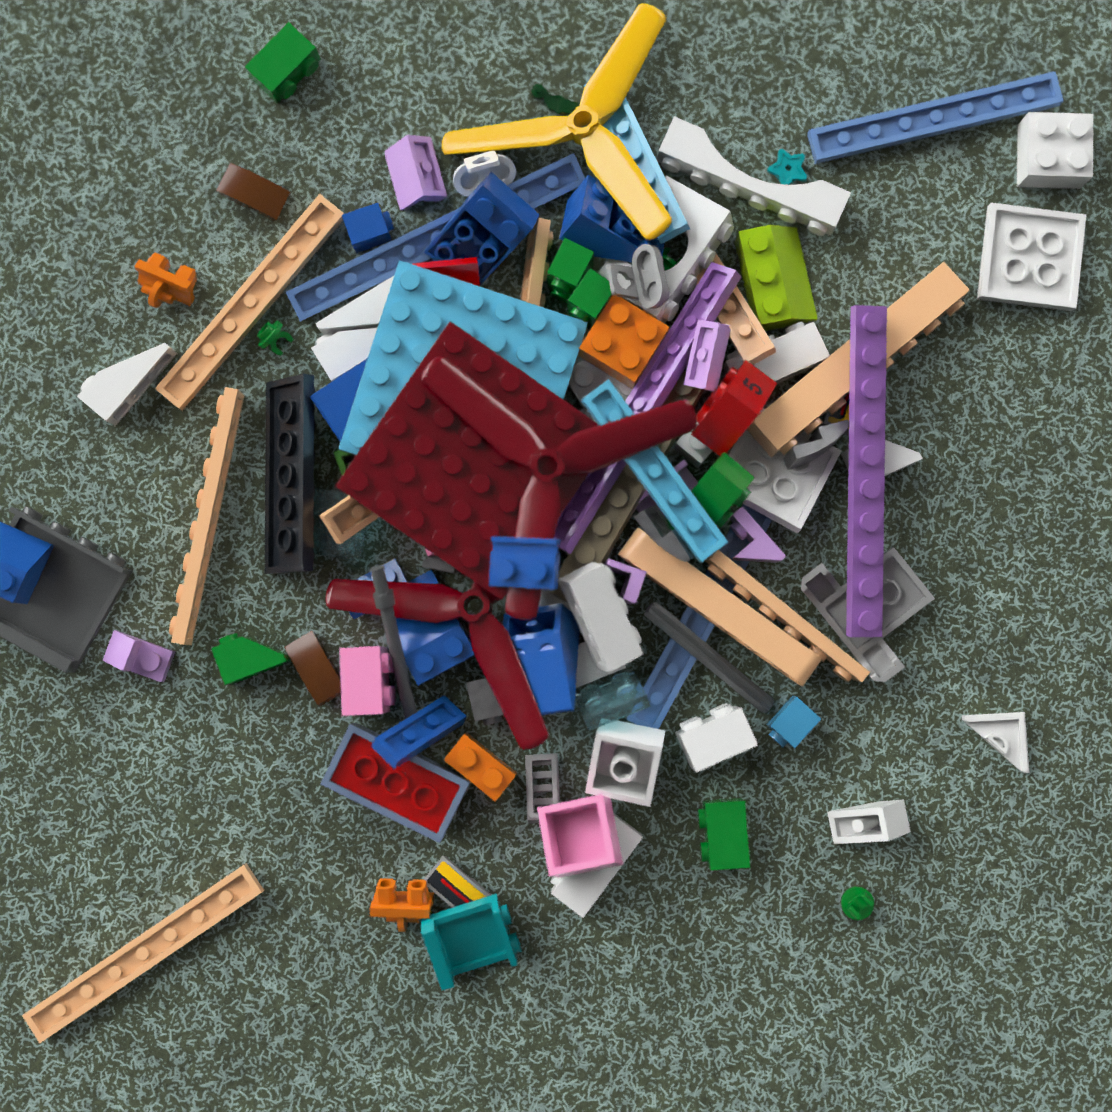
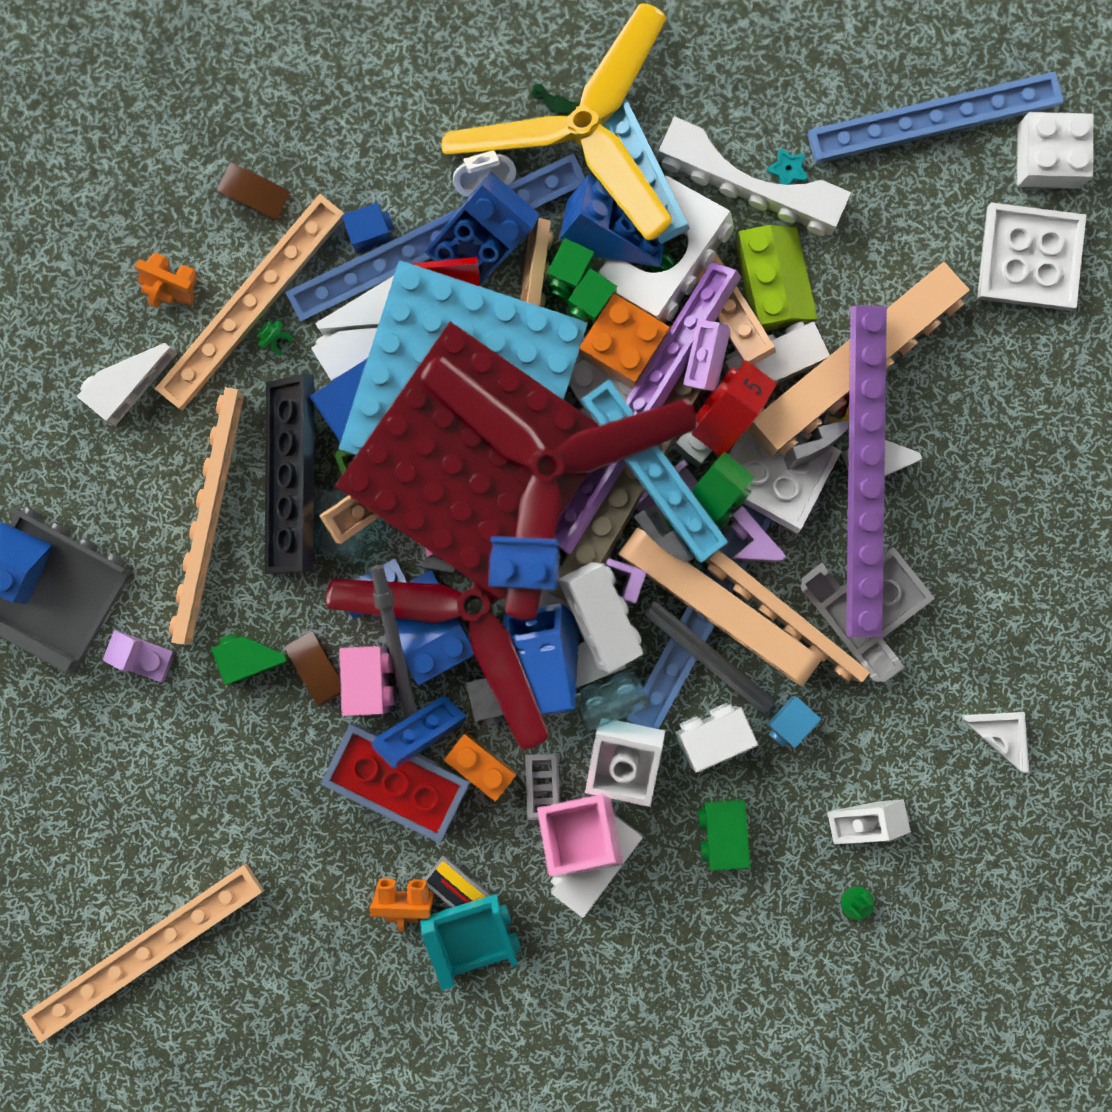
green brick [244,22,321,104] -> none
lavender panel [385,135,447,210] -> none
light grey bracket [606,244,670,309] -> none

